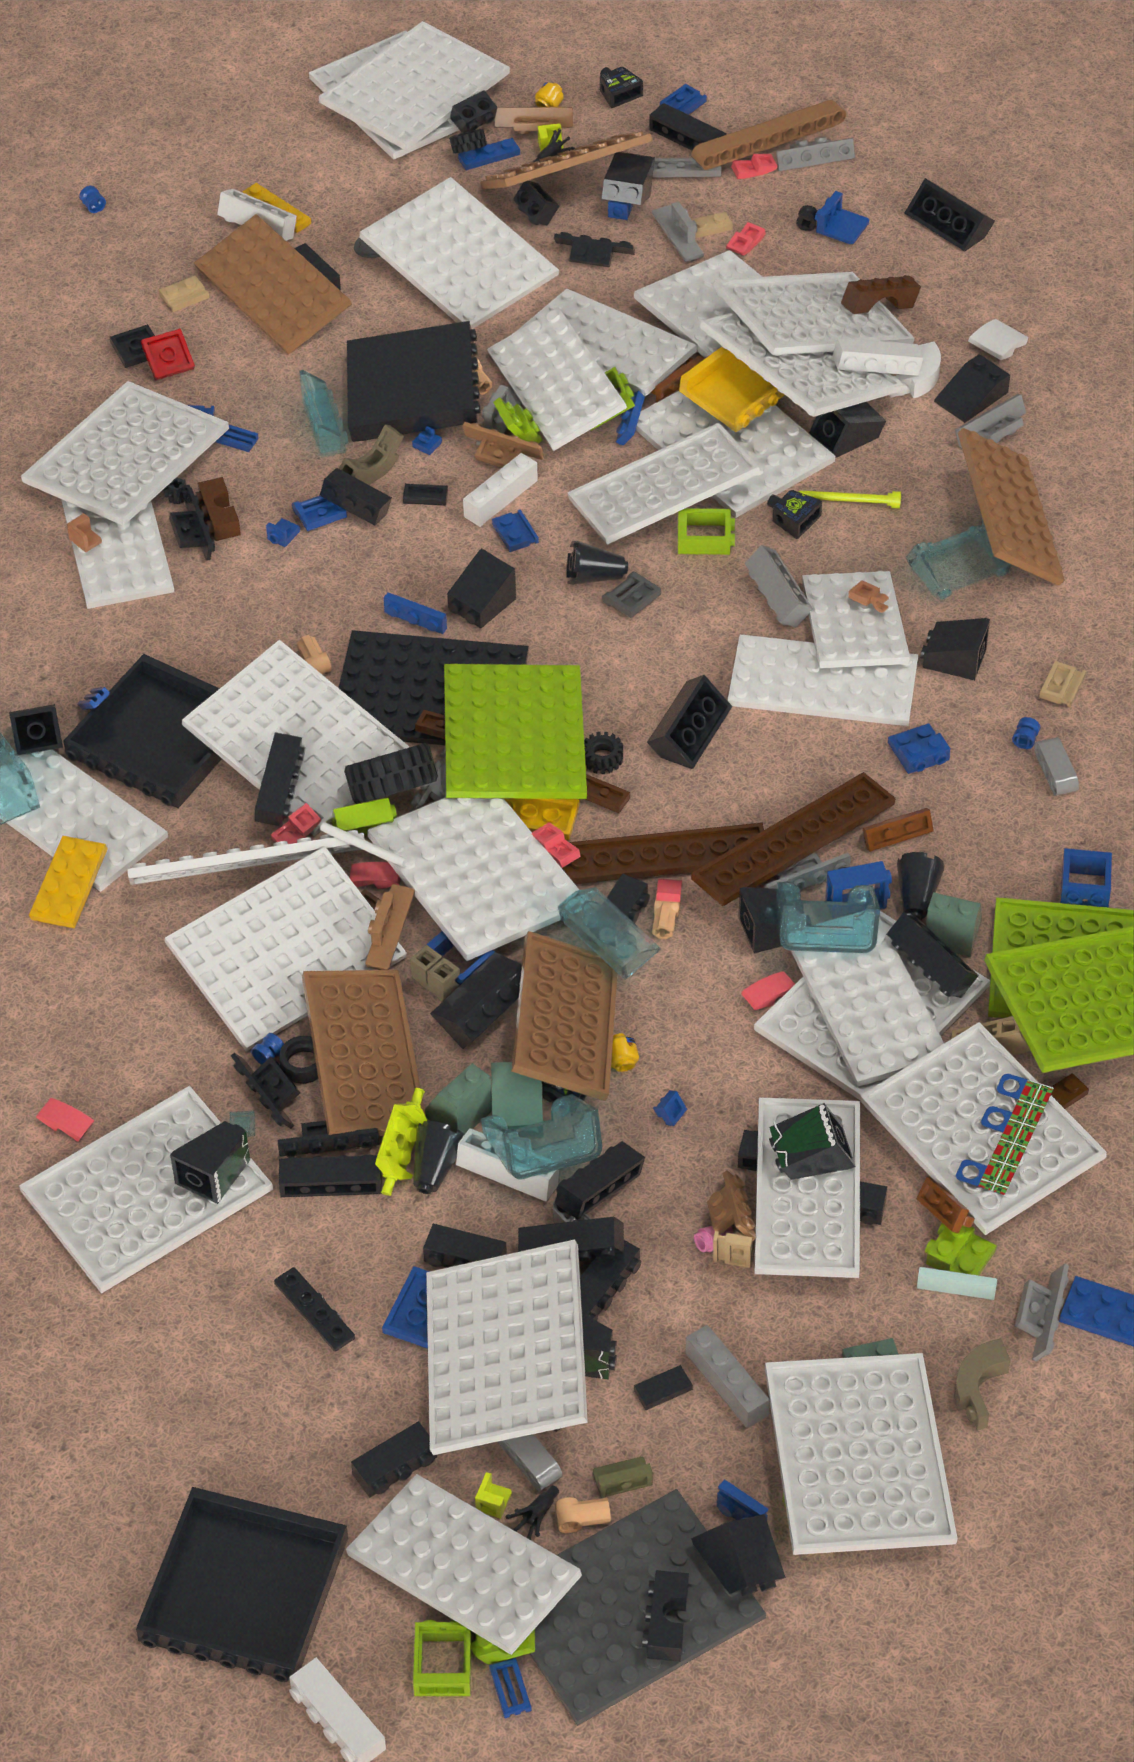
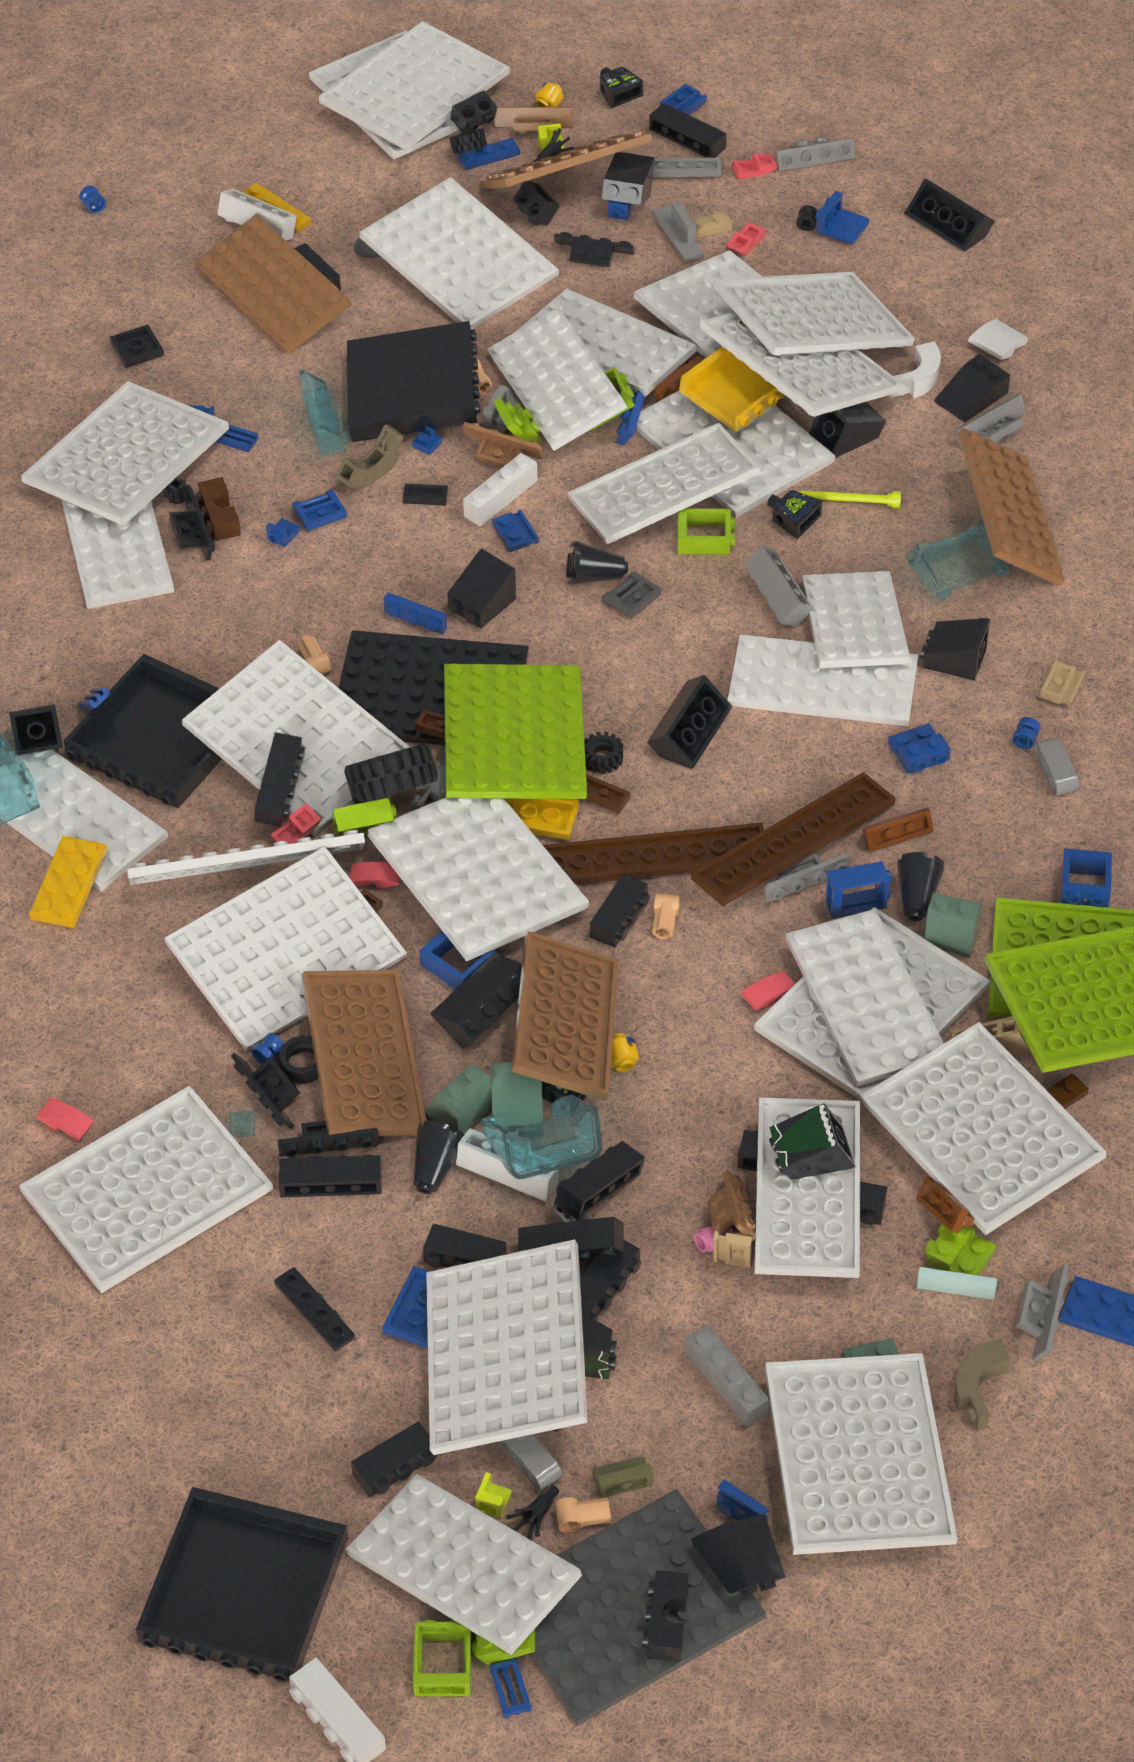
nougat panel [67,513,102,553] -> none
red plate [141,328,195,381] -> none
tan plate [159,276,209,312] -> none
black slope [170,1121,250,1204] -> none
black brick [319,468,392,526] -> none
white bar [320,822,407,867] -> none
medium nougat bracket [365,884,415,970] -> none
neon yellow plate [375,1088,427,1196] -> none
dark tan hips [410,945,460,1002] -> none
coral slope [532,822,581,868] -> none
clear light blue slope [558,887,661,980] -> none
black tile [634,1365,693,1410] -> none
blue tile [653,1090,687,1126] -> none
coral slope [656,879,682,902] -> none
medium nougat beam [691,100,846,170] -> none
black slope [738,887,812,954] -> none
clear light blue windscreen [776,882,880,953] -> none
white brick [833,338,923,376] -> none
reddish brown arch [841,275,921,314] -> none
nougat plate [848,580,889,613] -> none
black brick [886,912,979,998] -> none
piece [956,1074,1054,1195] -> none

